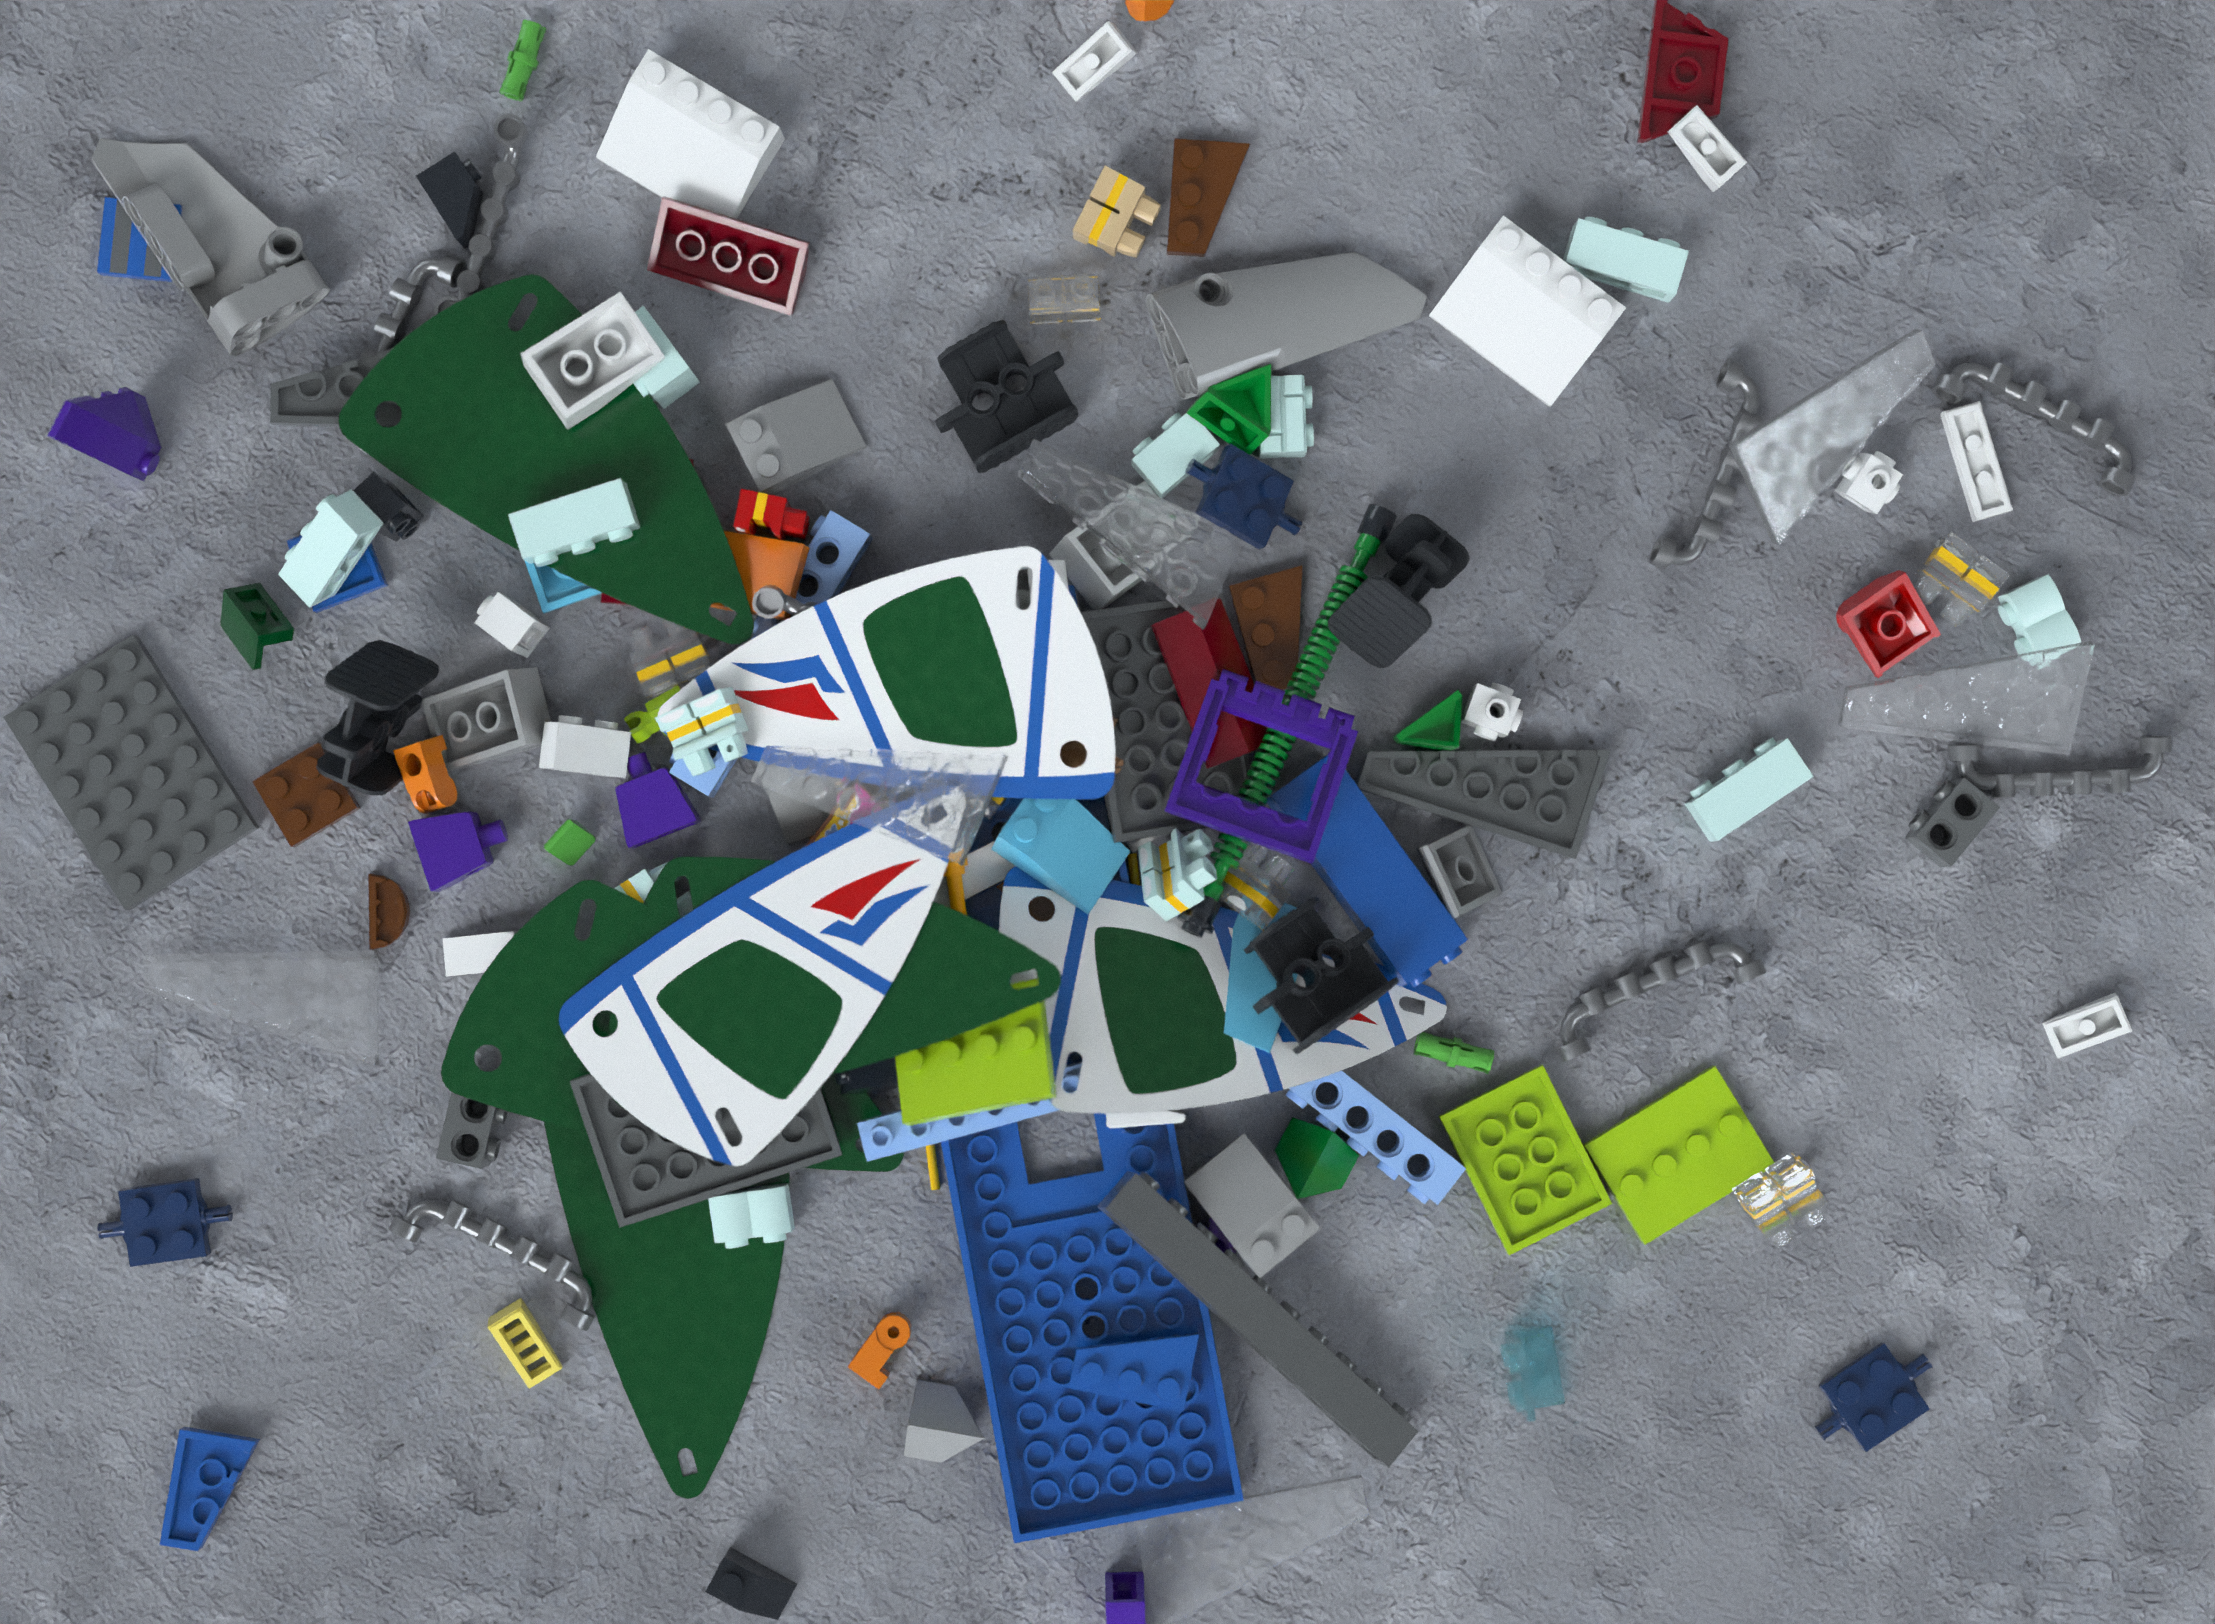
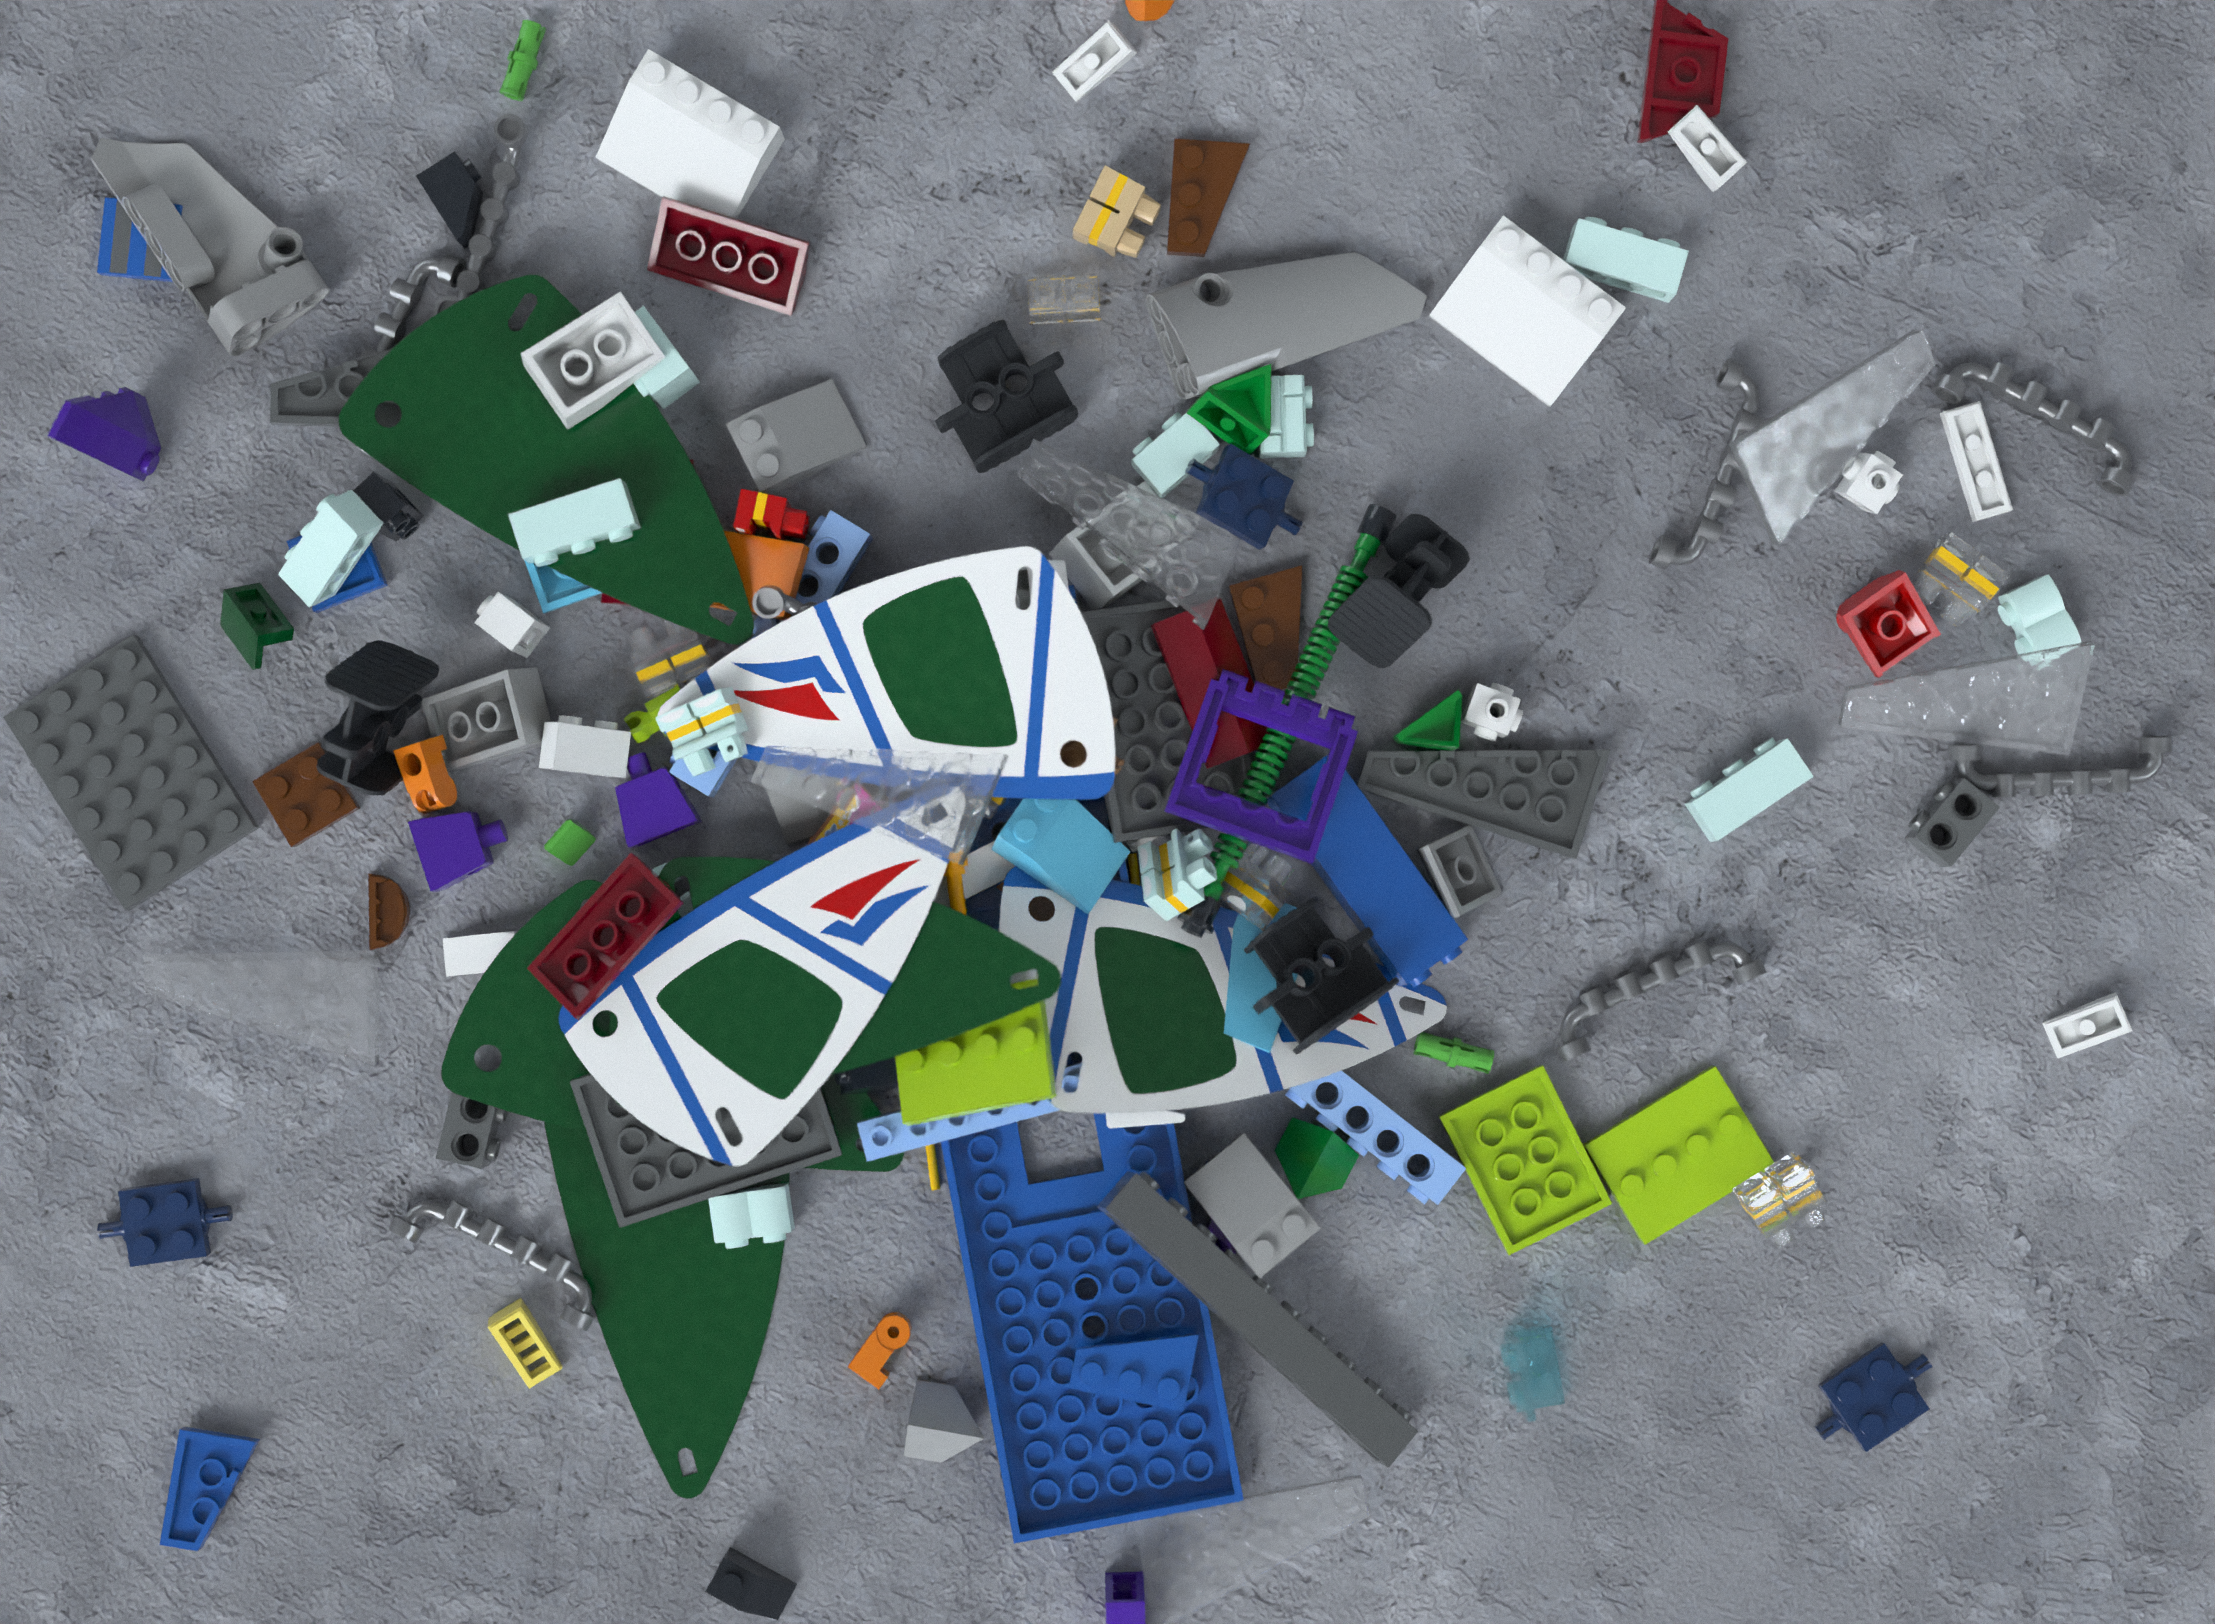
none -> dark red slope [527,853,683,1020]

